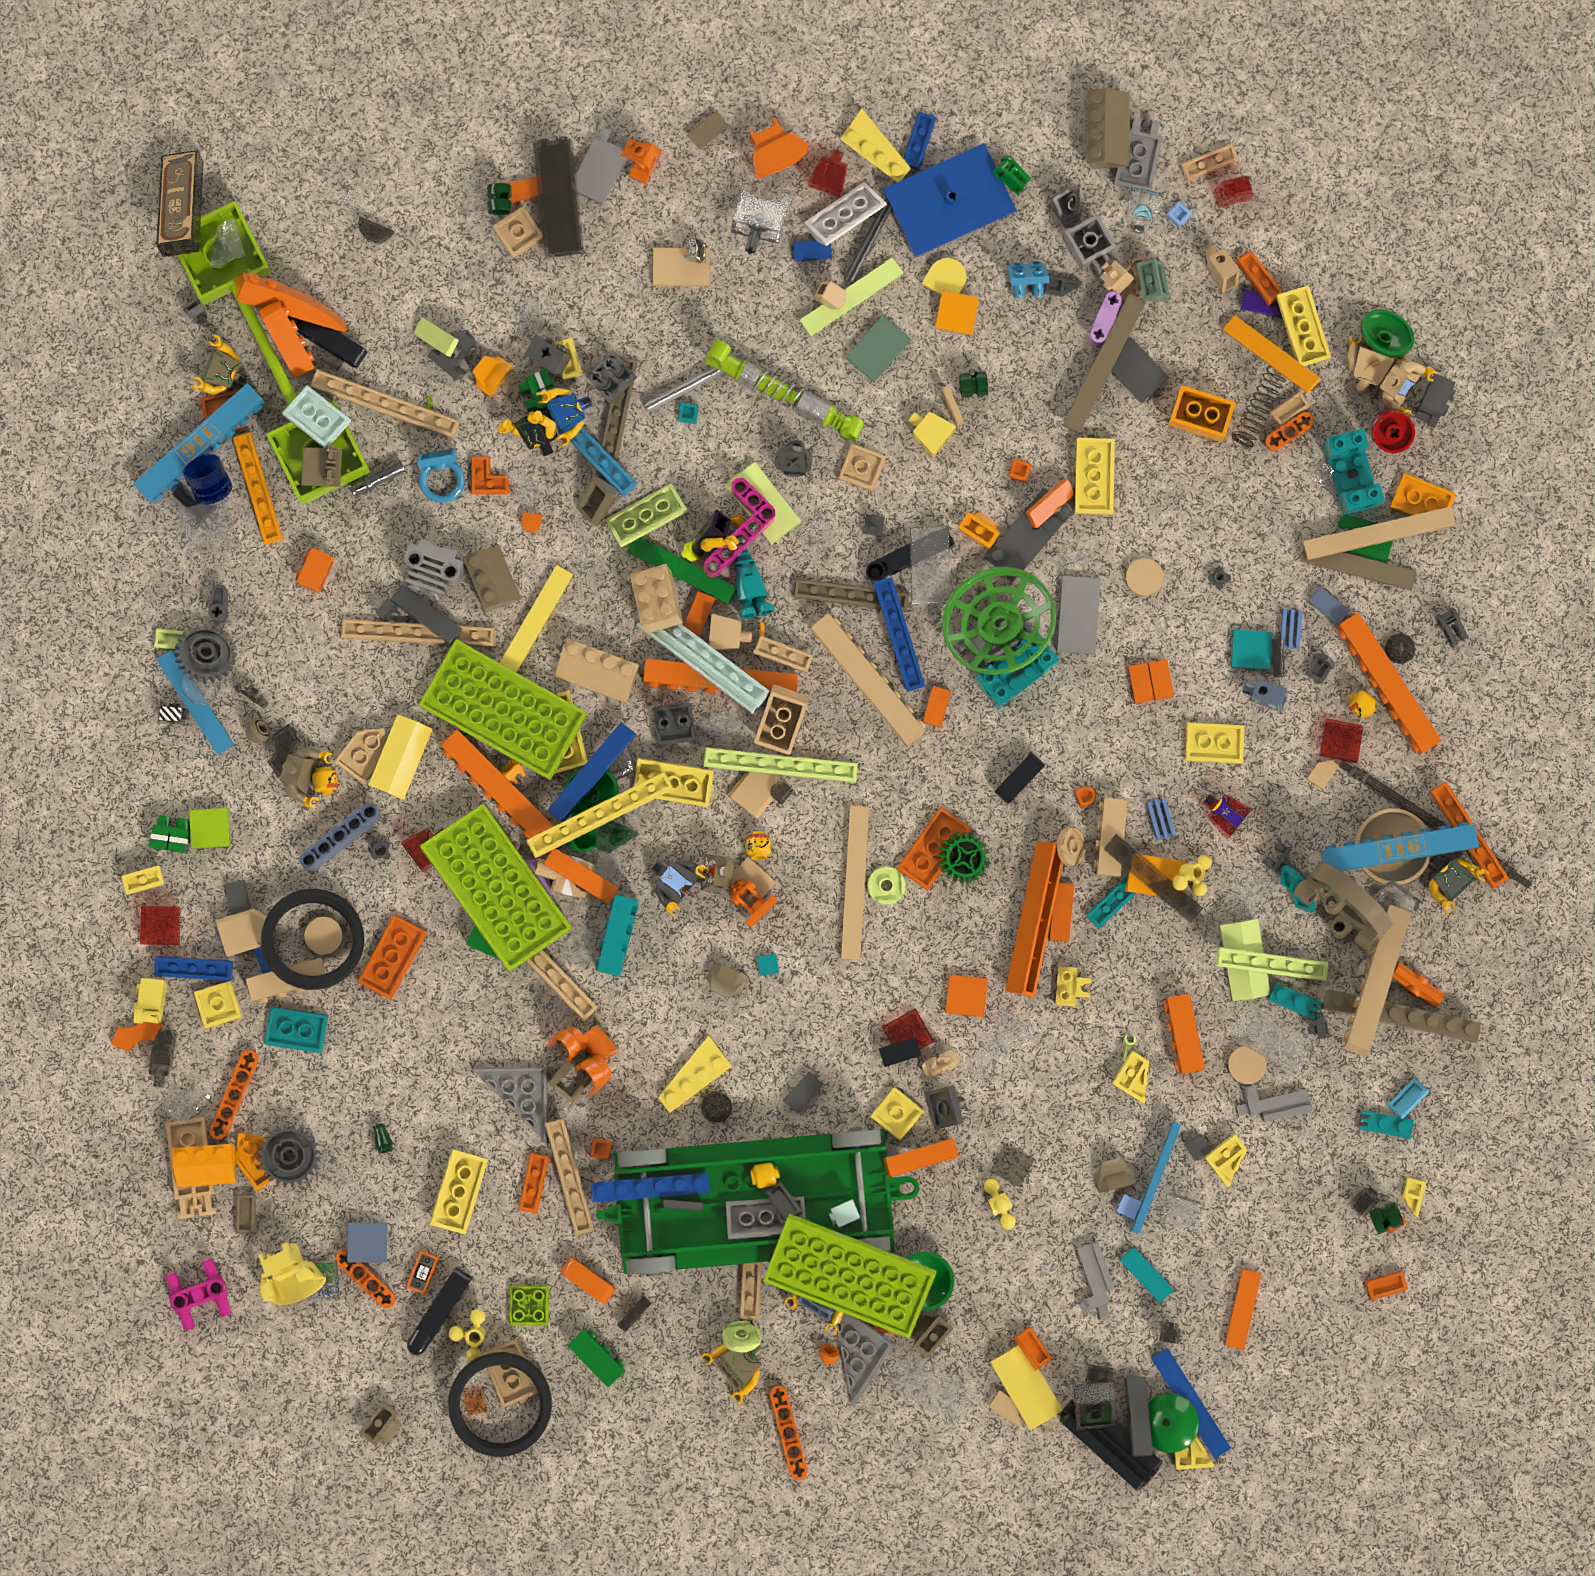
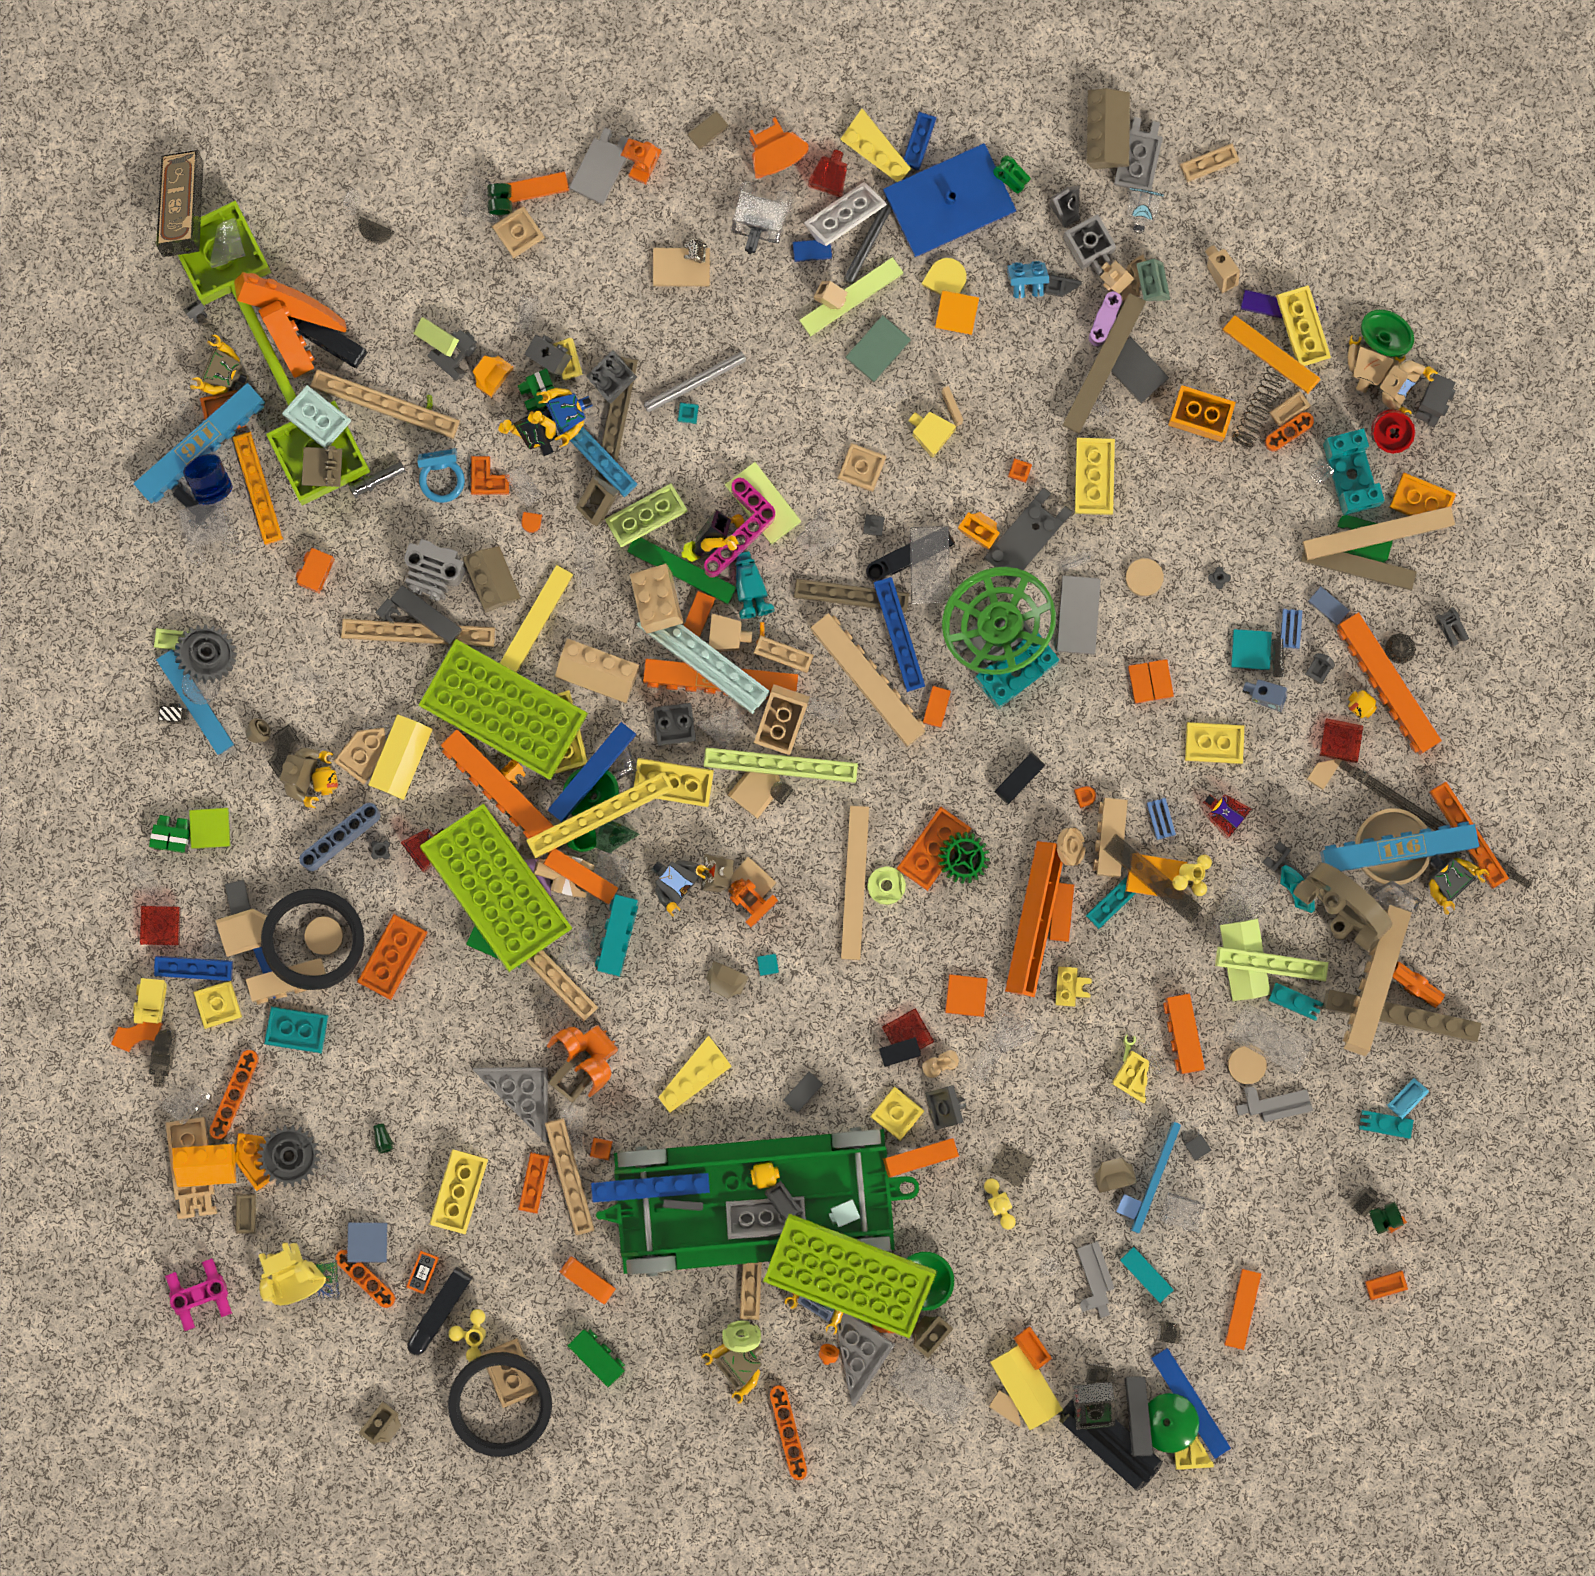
light yellow plate [122,866,165,895] -> none
dark grey piece [208,585,228,624] -> none
clear smoke plate [234,682,269,709] -> none
clear orange tile [465,1392,488,1416] -> none
lime tile [509,1286,549,1325] -> none
clear smoke brick [533,136,585,258] -> none
clear smoke pin [617,1296,652,1333] -> none
clear smoke gear [701,1092,732,1123] -> none
lime piece [704,339,865,441] -> none
yellow head [746,831,771,860] -> none
dark grey tile [774,440,813,477] -> none
dark green wheel [959,371,988,398] -> none
tile [1026,478,1075,528] -> none
light blue tile [1166,201,1193,228] -> none
light yellow wing [1204,1134,1248,1187] -> none
clear red torso [1214,176,1253,208] -> none
orange tile [1235,250,1284,306] -> none
dark grey tile [1307,1019,1329,1039] -> none
light yellow tile [1402,1177,1426,1217] -> none

